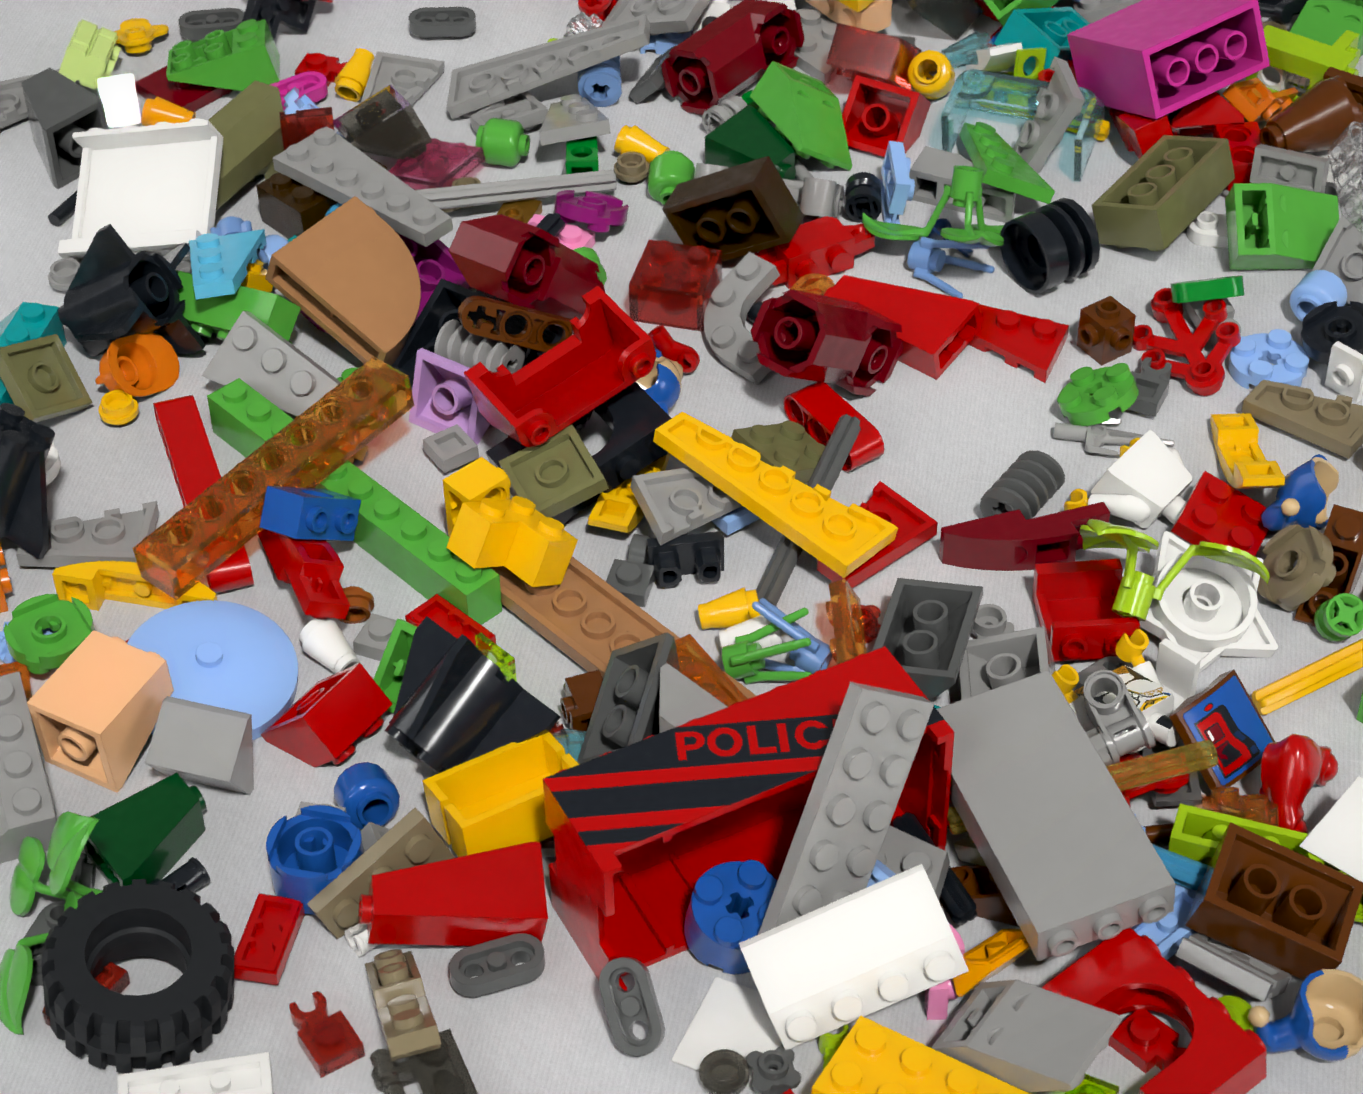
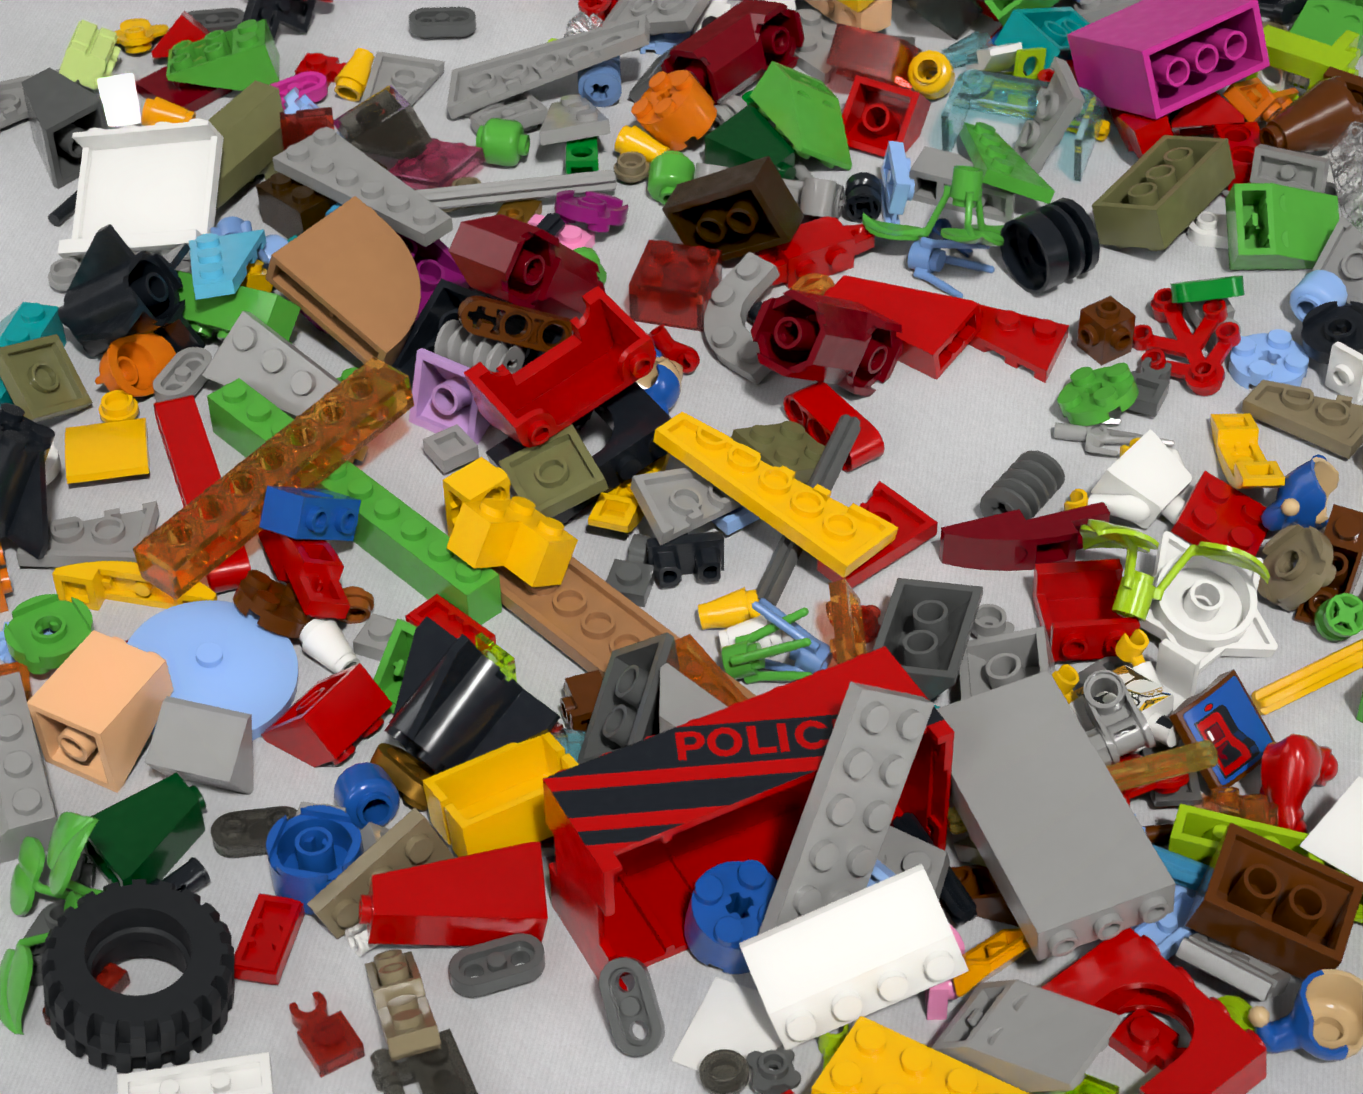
none -> yellow slope [65,418,150,484]
none -> red slope [151,11,210,58]
none -> light grey plate [153,347,212,402]
none -> clear smoke plate [211,806,297,859]
none -> reddish brown plate [233,570,315,638]
none -> pearl gold plate [370,743,435,810]
none -> orange brick [631,70,717,151]

